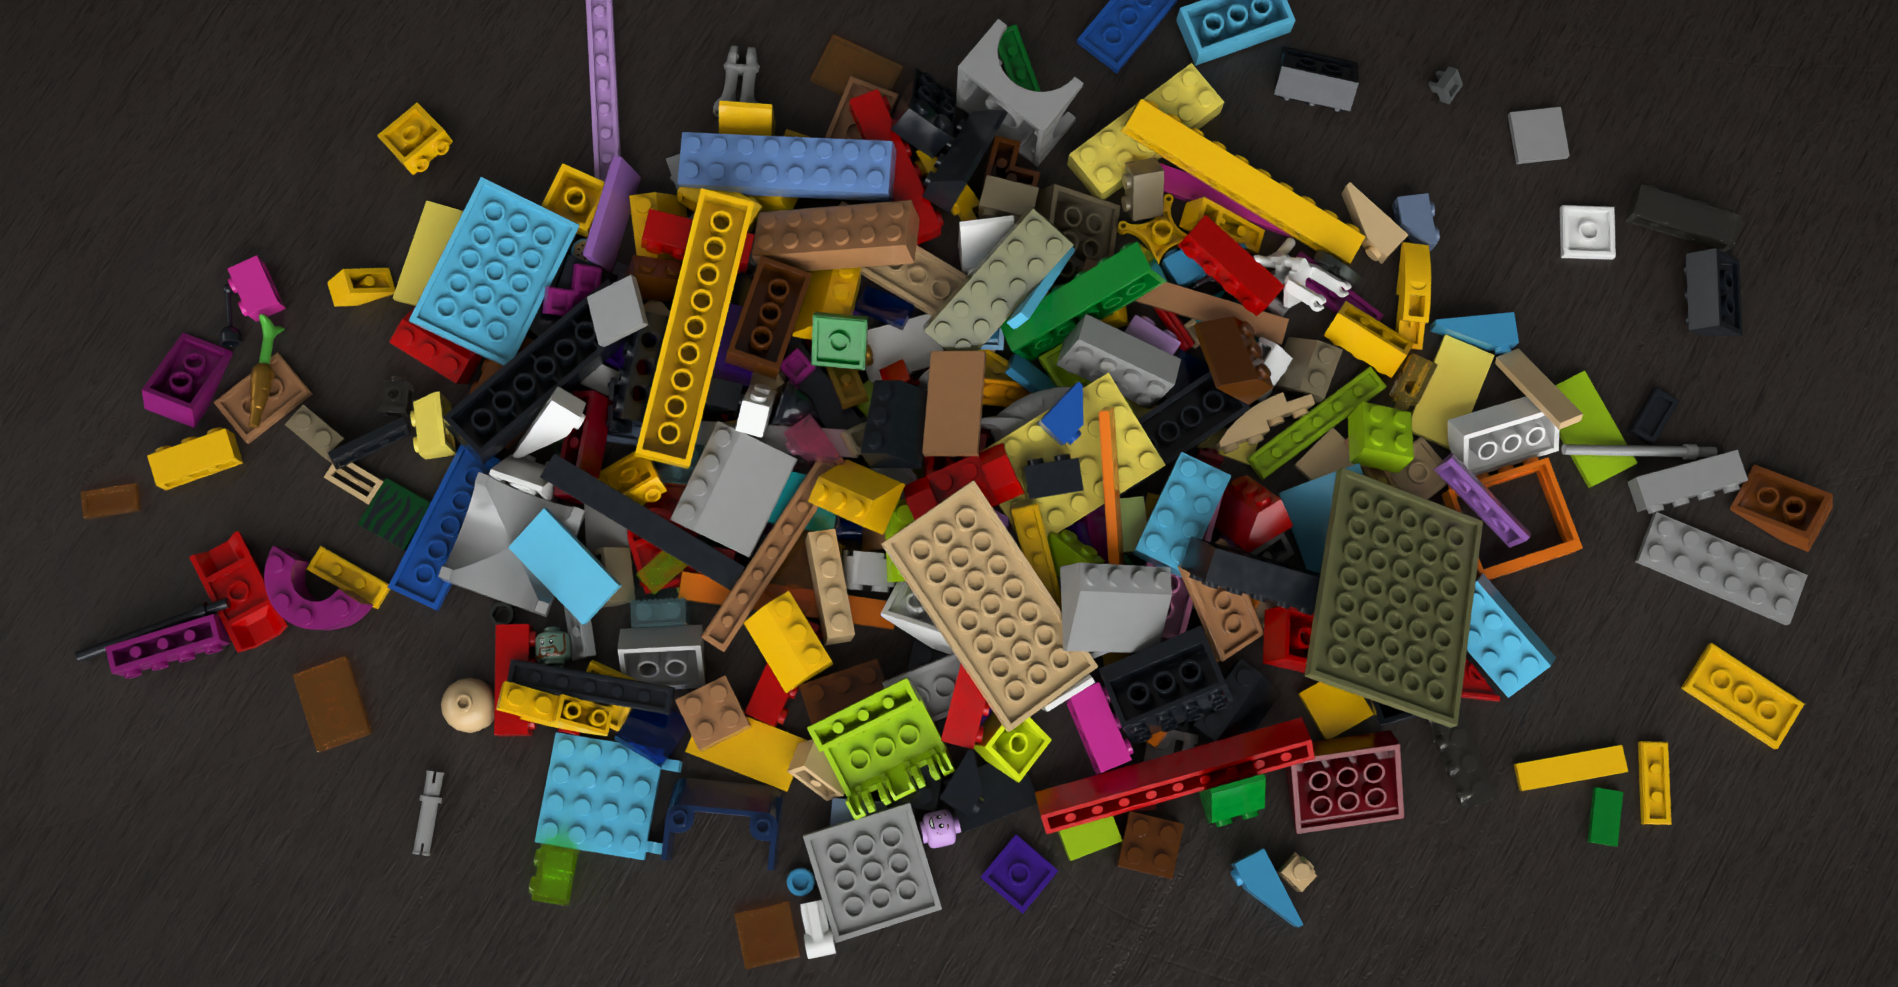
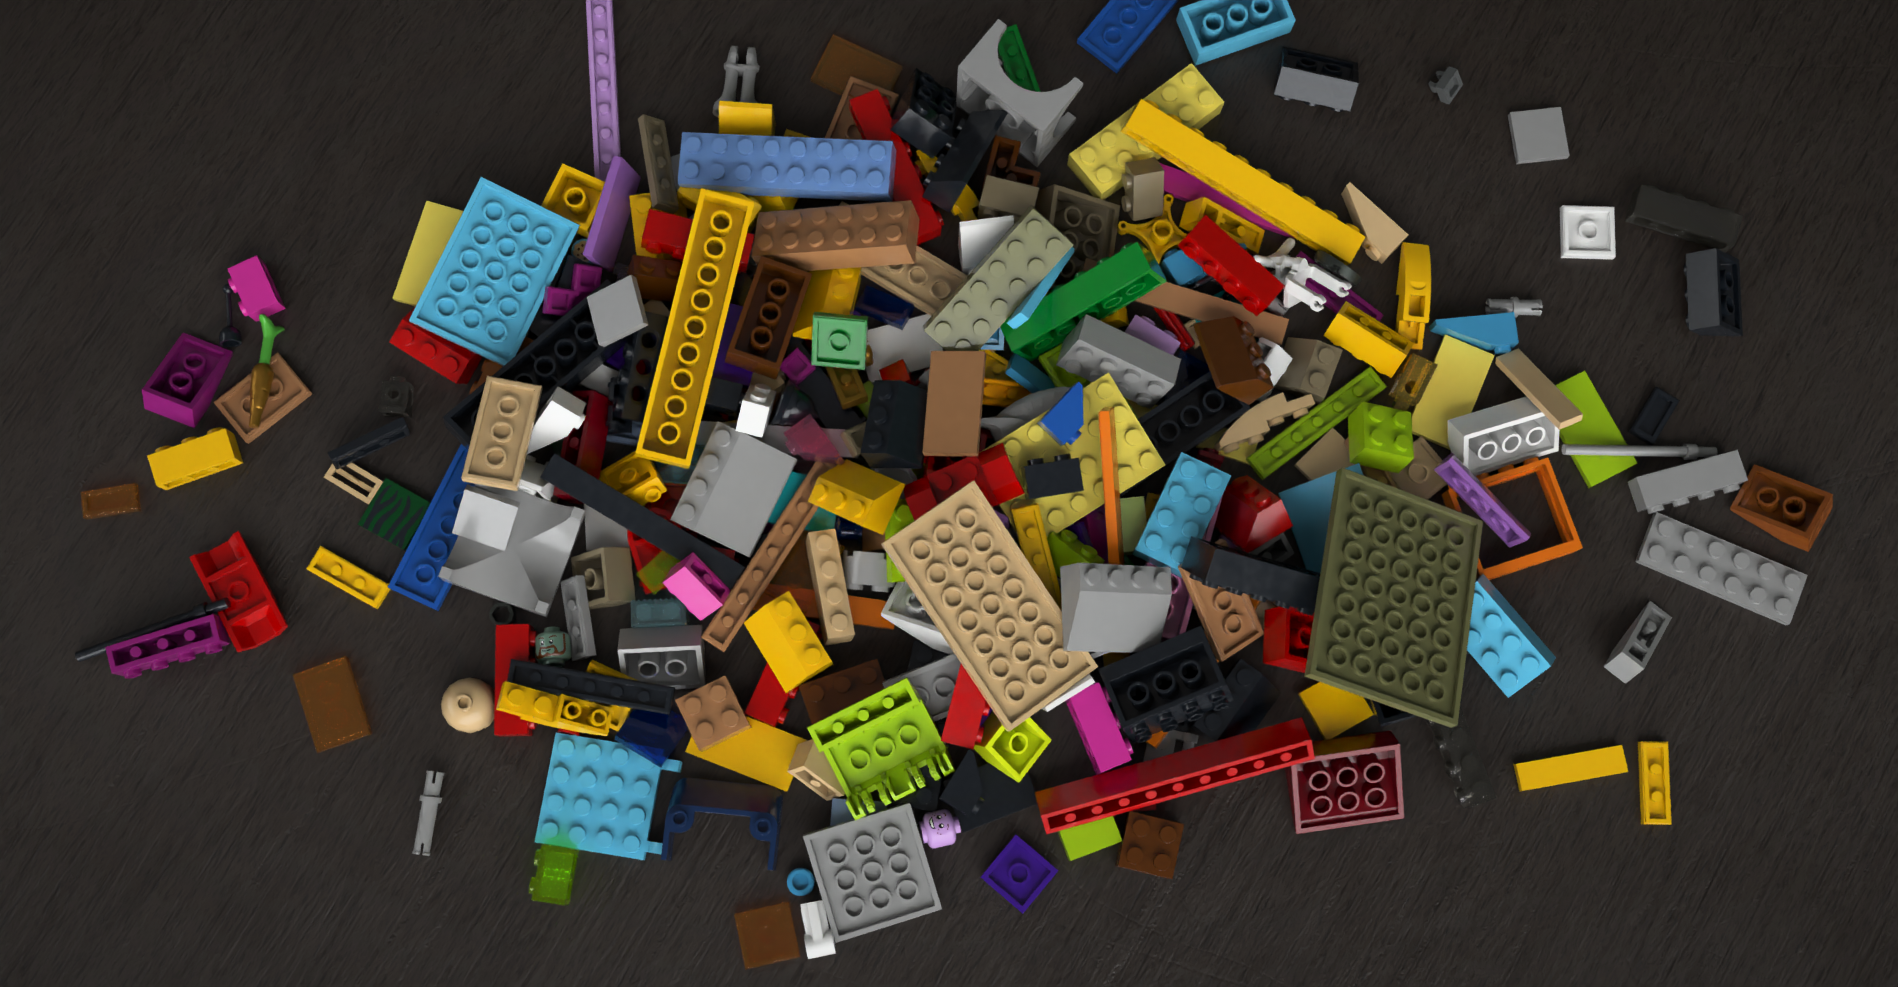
magenta brick [264,545,373,631] -> none
dark tan brick [285,405,348,464] -> none
yellow slope [327,268,395,307] -> none
yellow plate [377,103,453,175] -> none
light yellow slope [410,391,457,460] -> none
medium azure tile [508,508,622,625] -> none
green slope [1199,774,1266,827] -> none
dark azure slope [1230,849,1303,927] -> none
tan brick [1277,852,1317,892] -> none
sand blue slope [1392,193,1440,251] -> none
red tile [1461,659,1500,702] -> none
green tile [1587,787,1623,847] -> none
yellow tile [1681,643,1805,749] -> none
none -> tile [452,484,521,551]
none -> tan tile [461,376,542,491]
none -> dark tan tile [638,114,679,214]
none -> brick [662,552,731,621]
none -> light grey pin [1485,297,1543,318]
none -> light grey slope [1604,601,1672,684]

